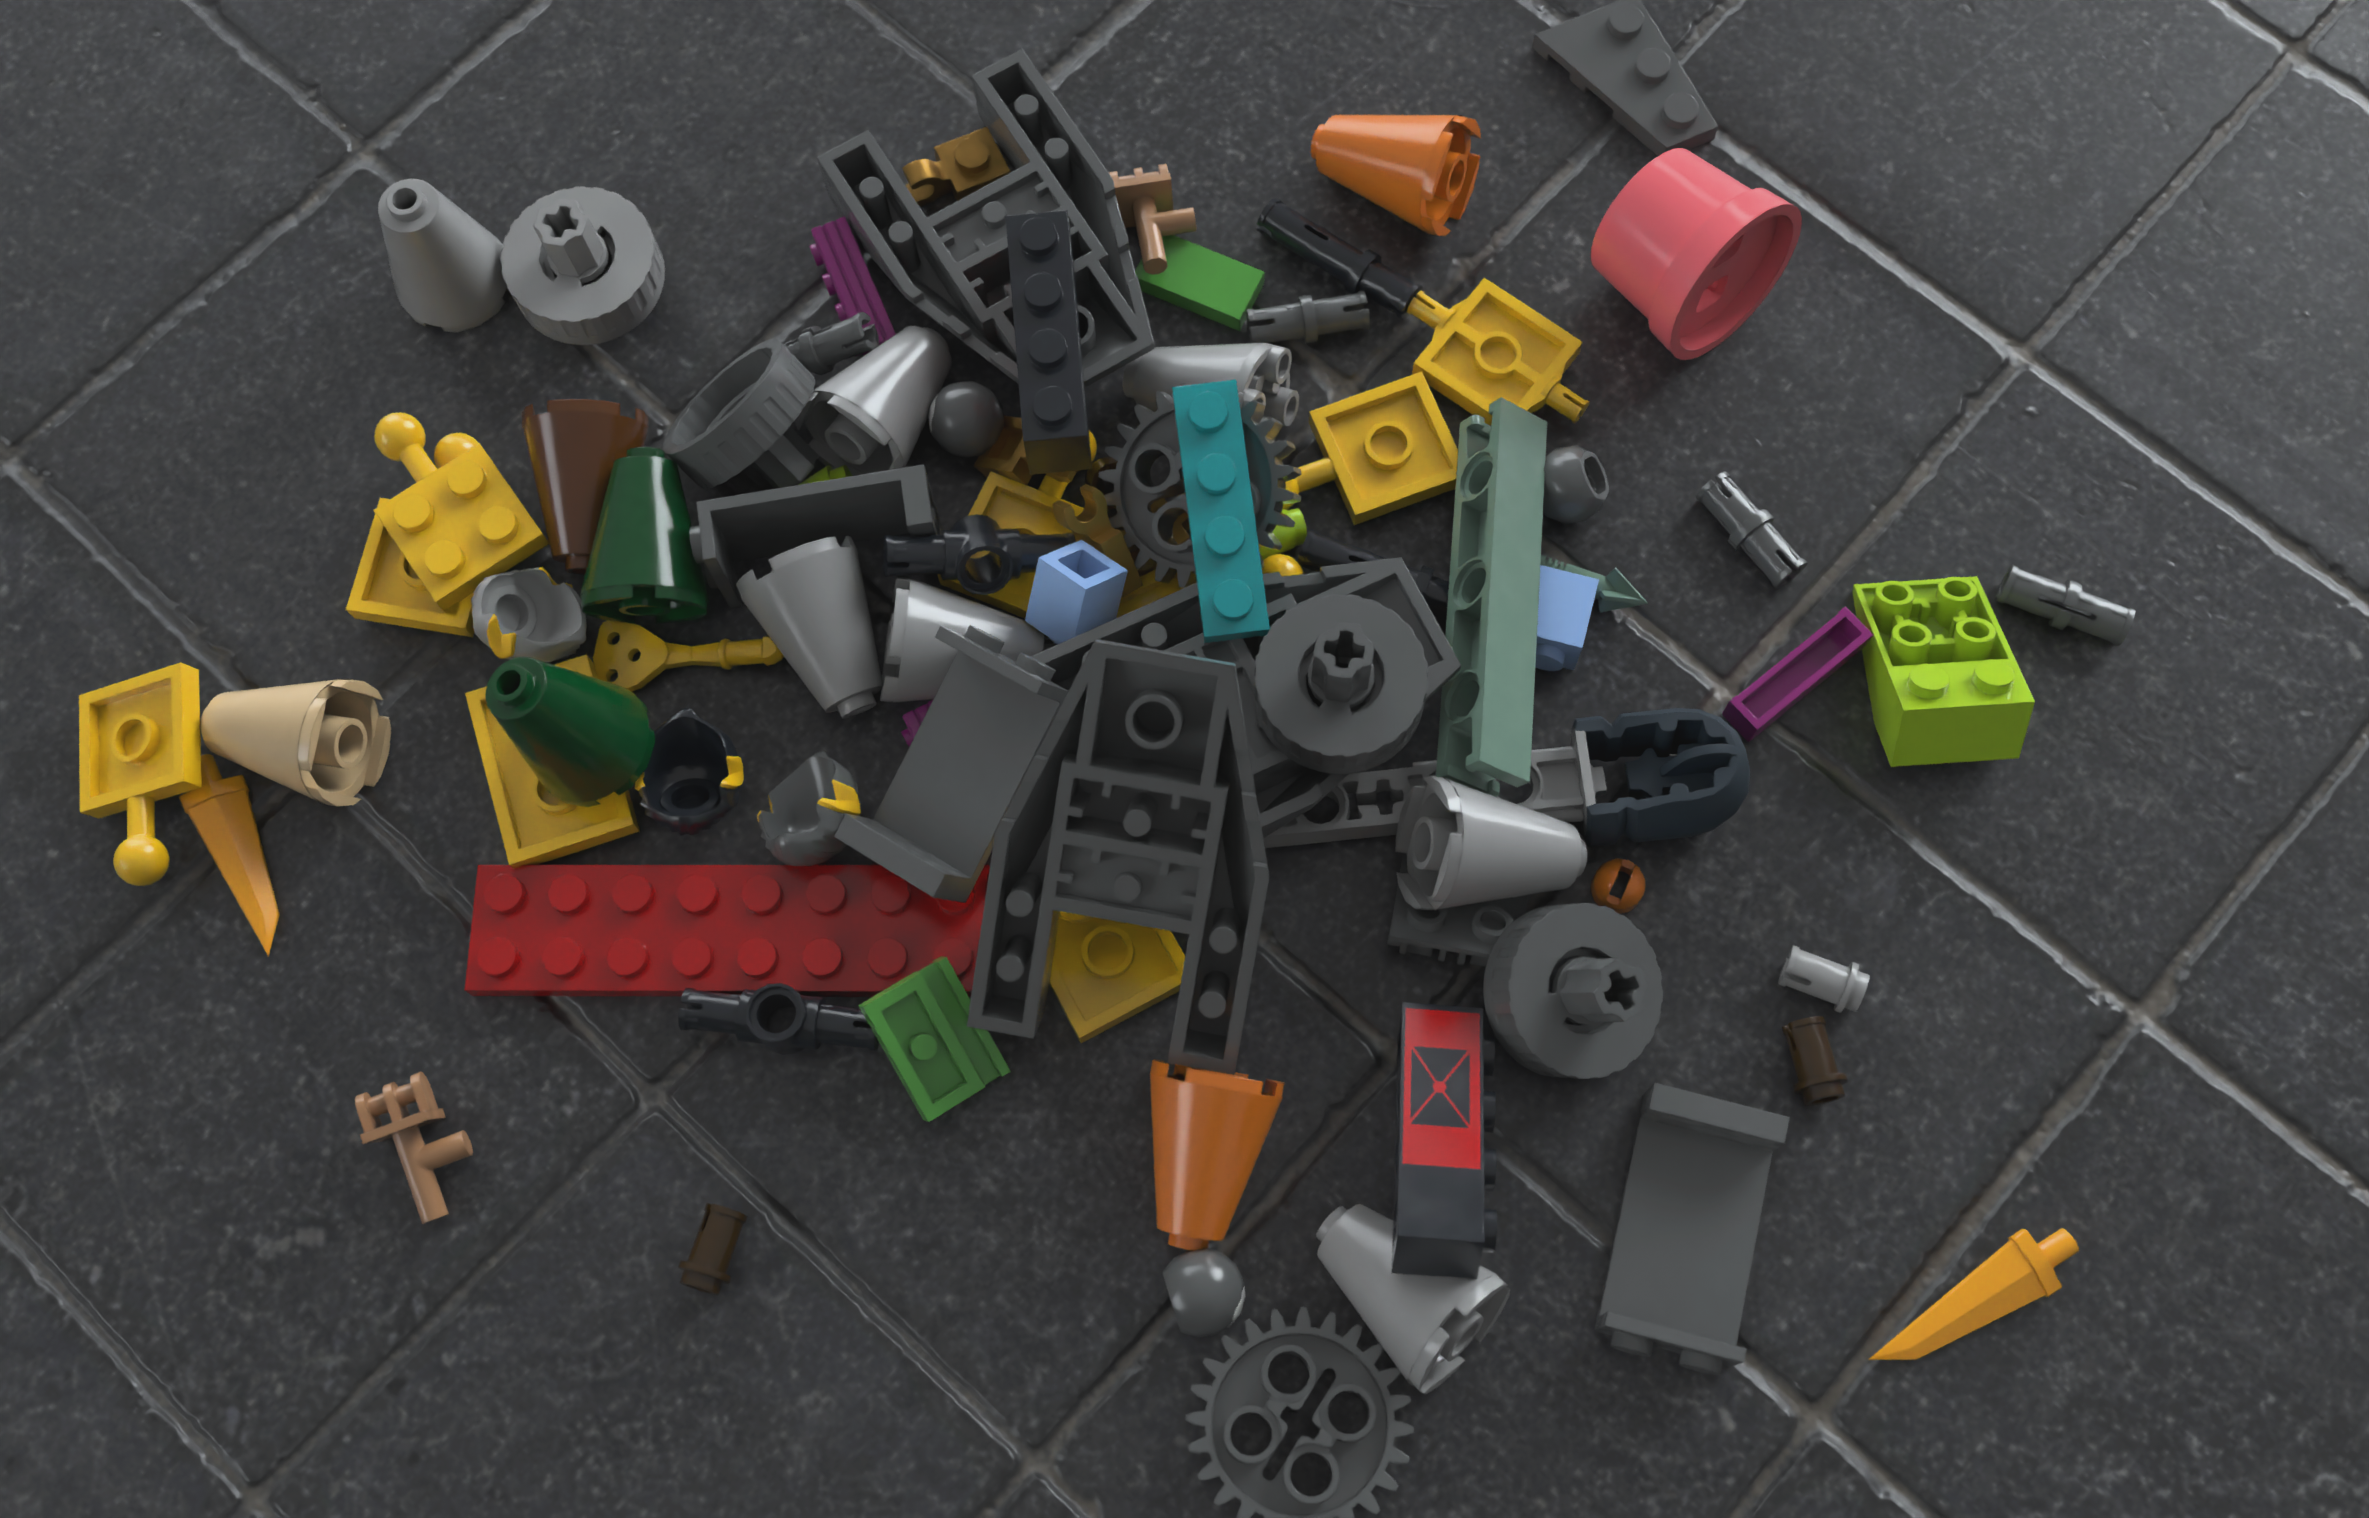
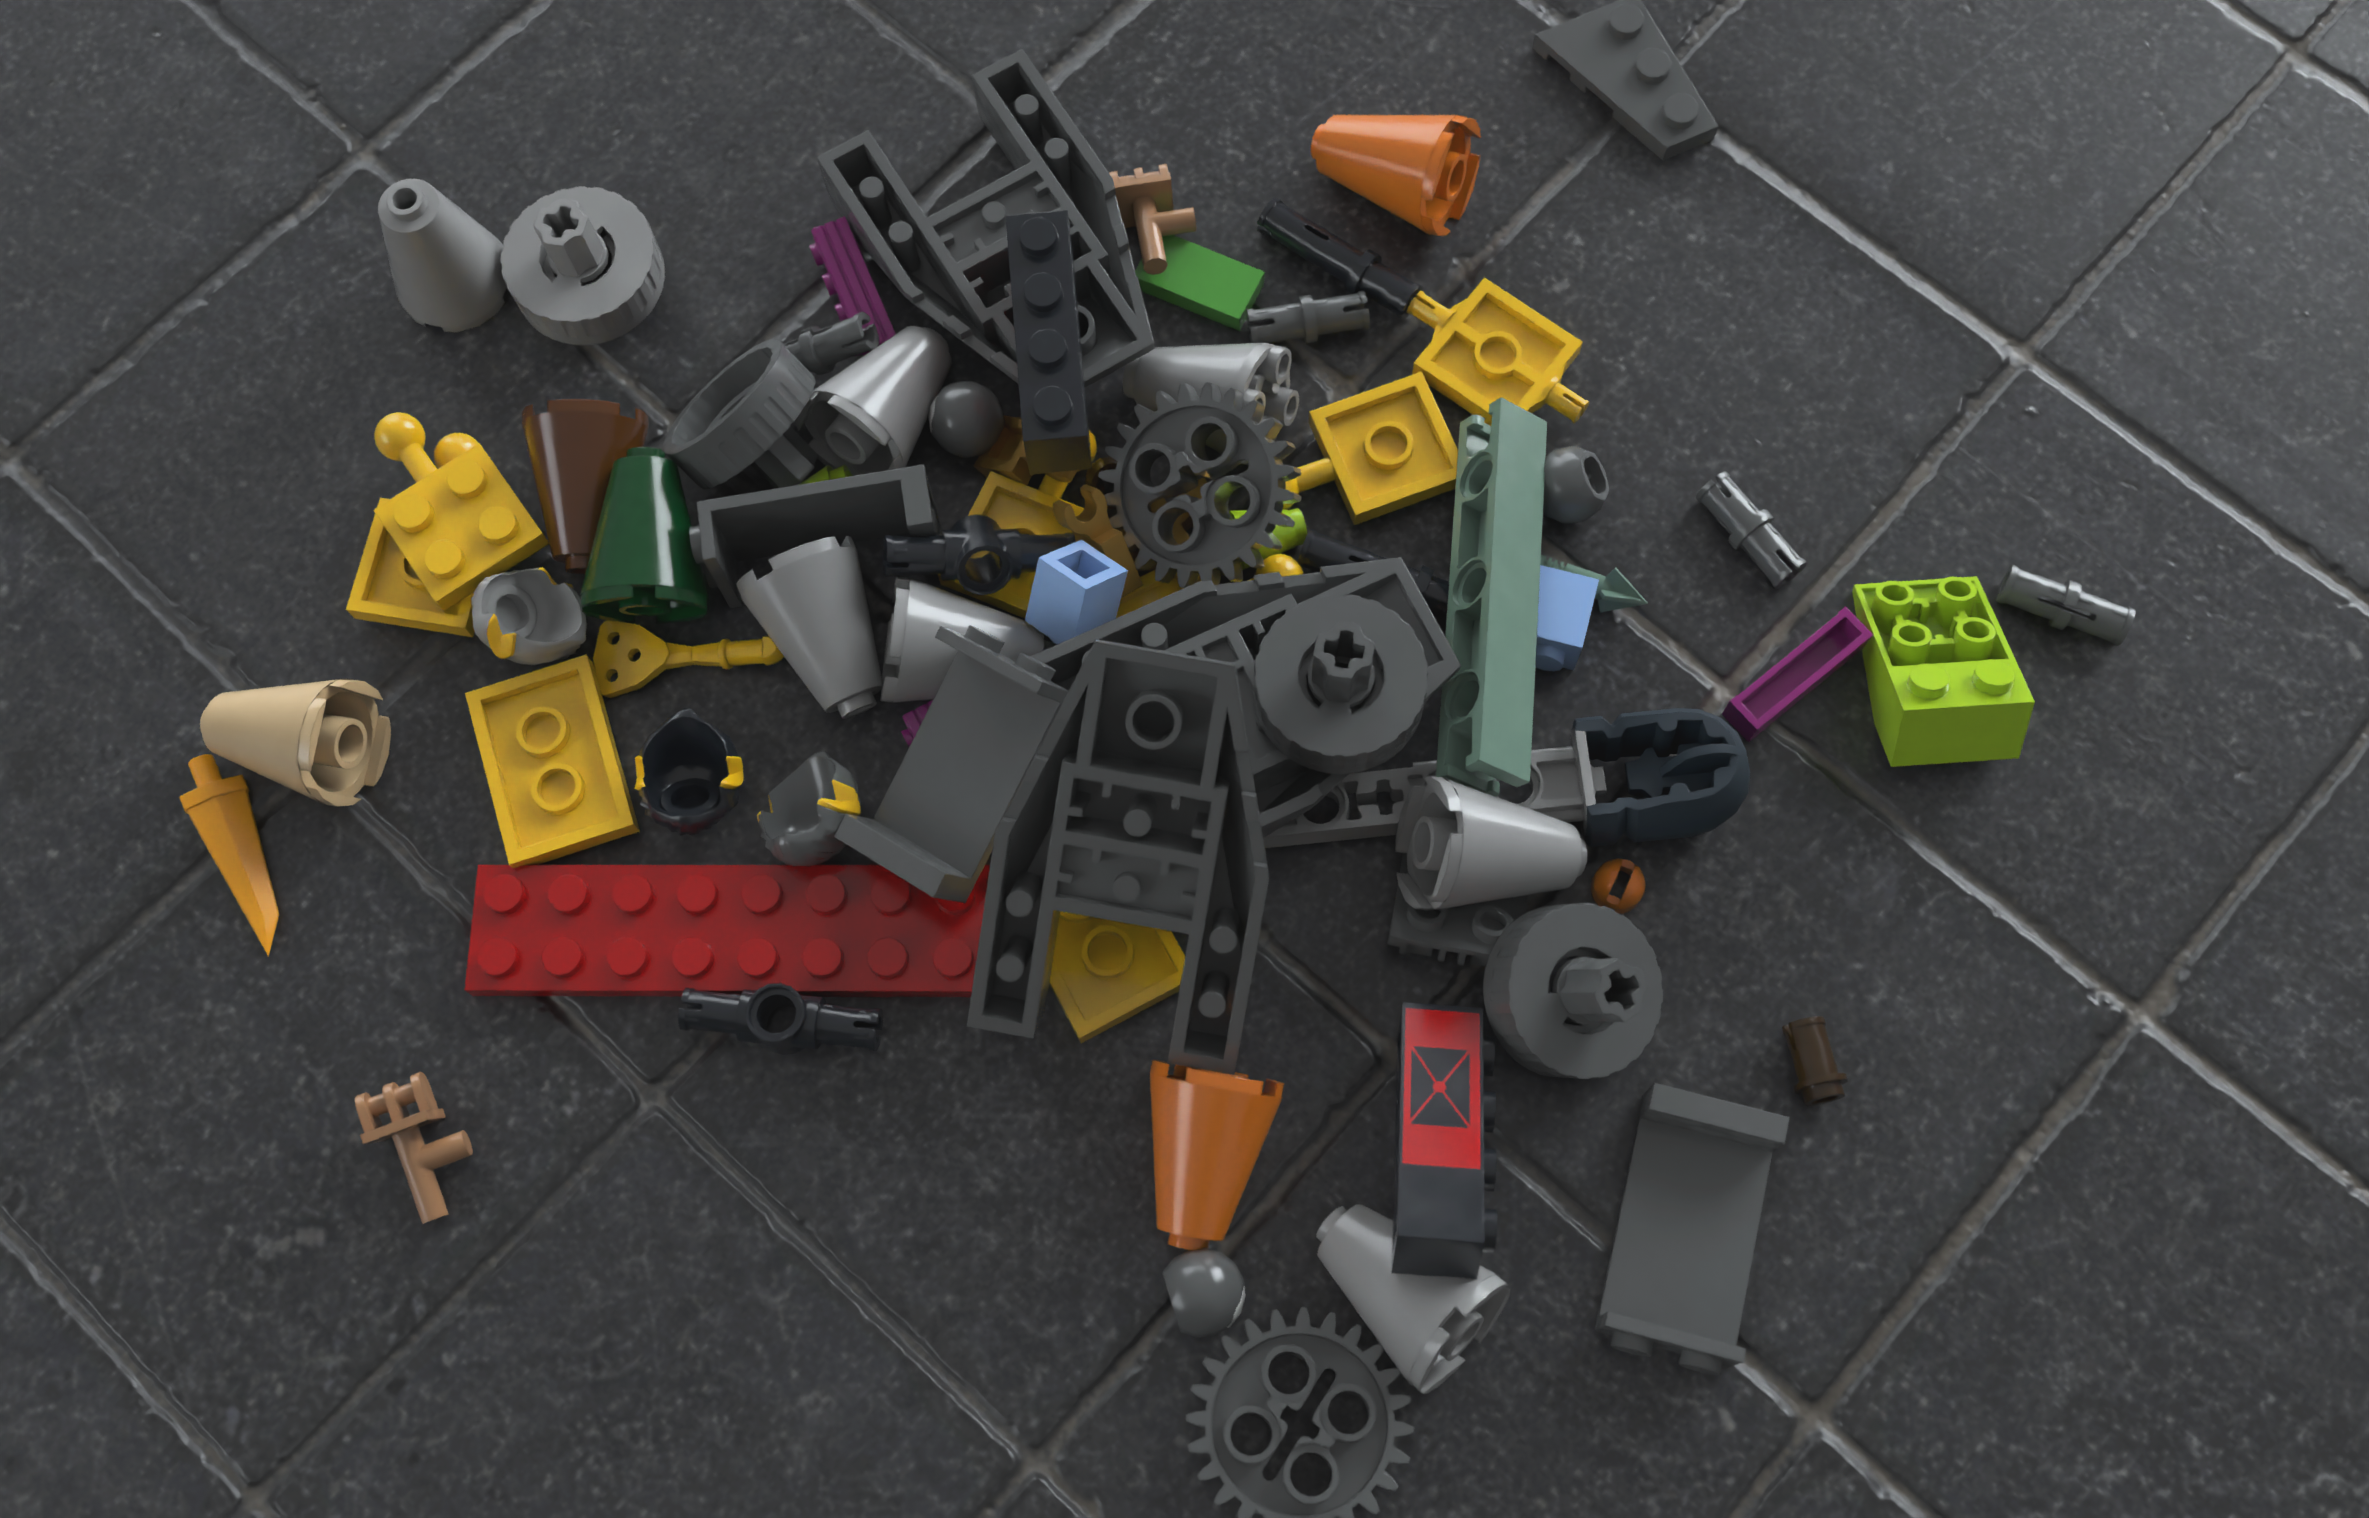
yellow plate [79,662,202,886] -> none
dark green cone [485,657,655,807] -> none
dark brown pin [678,1203,748,1295] -> none
bright green plate [858,956,1011,1122] -> none
pearl gold plate [902,127,1011,206] -> none
teal plate [1172,379,1270,643] -> none
coral piece [1591,148,1802,360] -> none
light grey pin [1778,945,1870,1013] -> none
light orange bar [1868,1228,2079,1360] -> none

